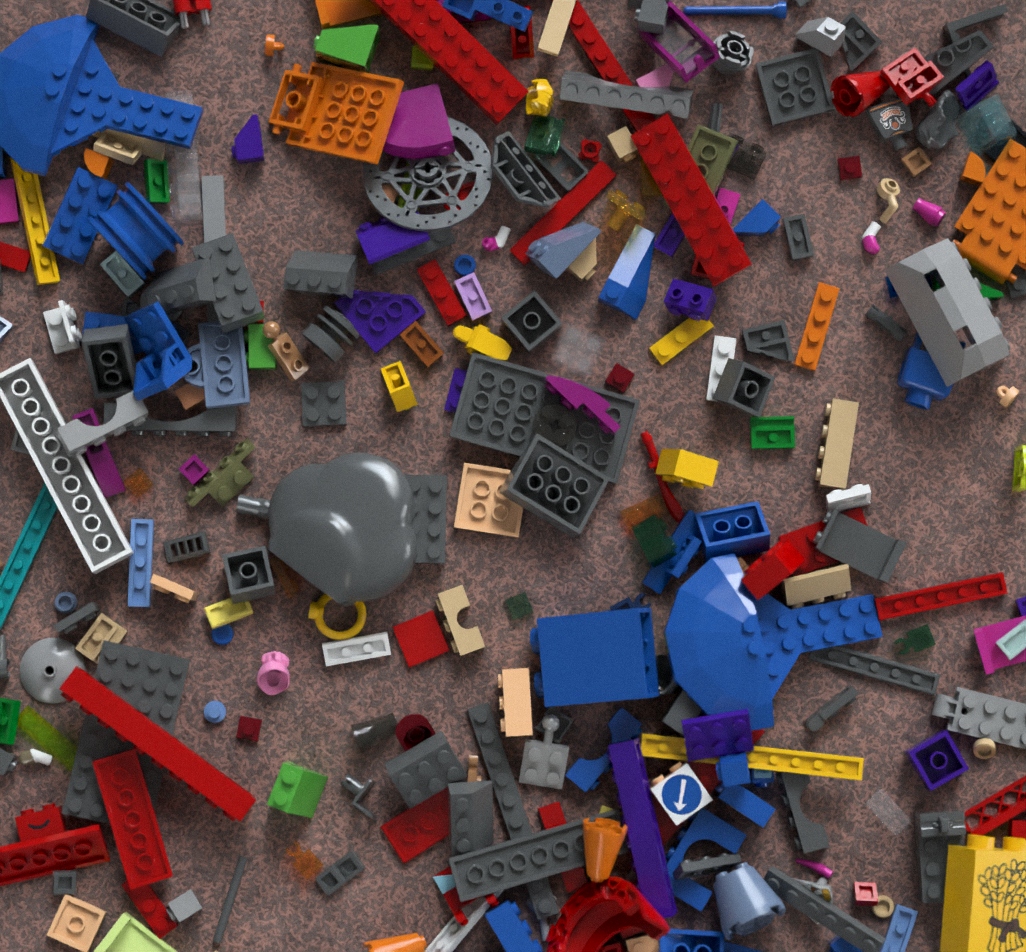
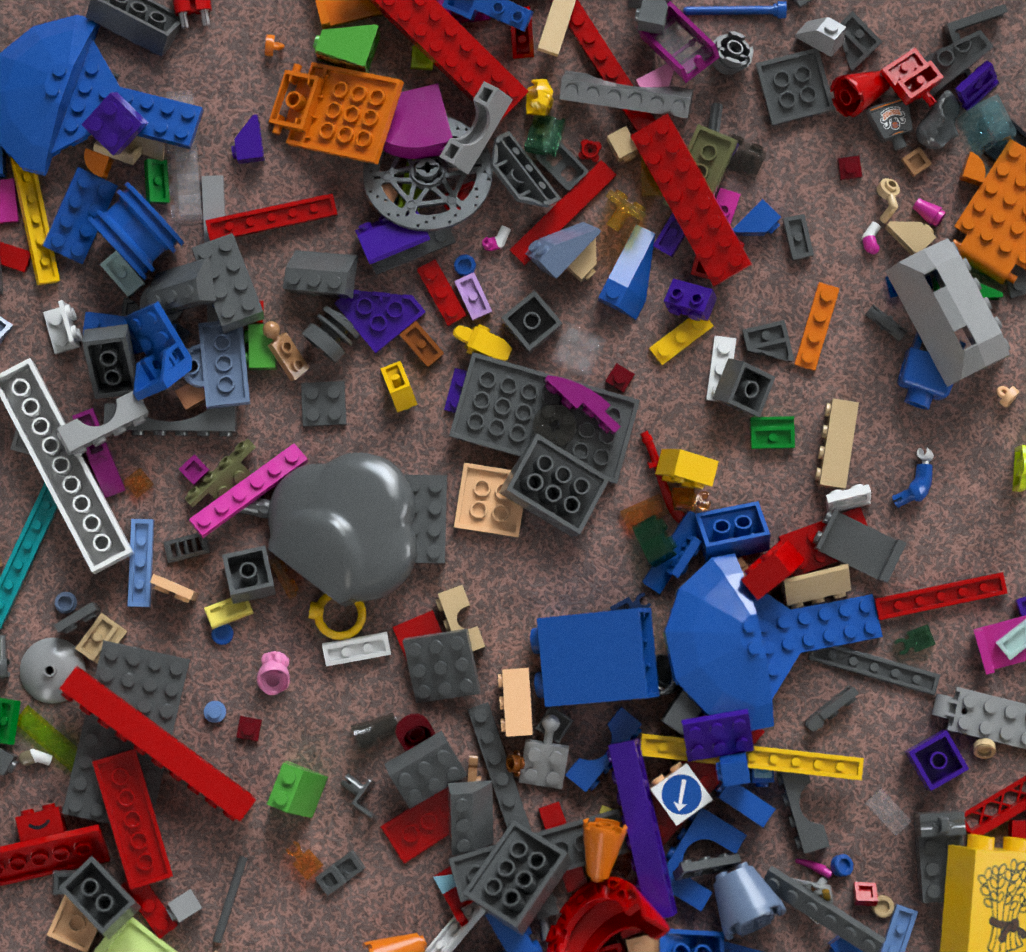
clear green tile [505,592,533,621] -> none
none -> dark grey brick [59,856,142,939]
none -> dark purple brick [81,92,148,156]
none -> dark pink plate [189,443,308,538]
none -> red plate [205,193,338,241]
none -> dark grey plate [403,628,481,703]
none -> light grey arch [439,82,513,174]
none -> dark grey slope [463,820,572,935]
none -> dark orange plate [506,750,525,777]
none -> clear orange plate [671,488,711,511]
none -> blue tile [831,854,853,877]
none -> tan slope [885,221,936,255]
none -> blue arm [892,447,934,508]

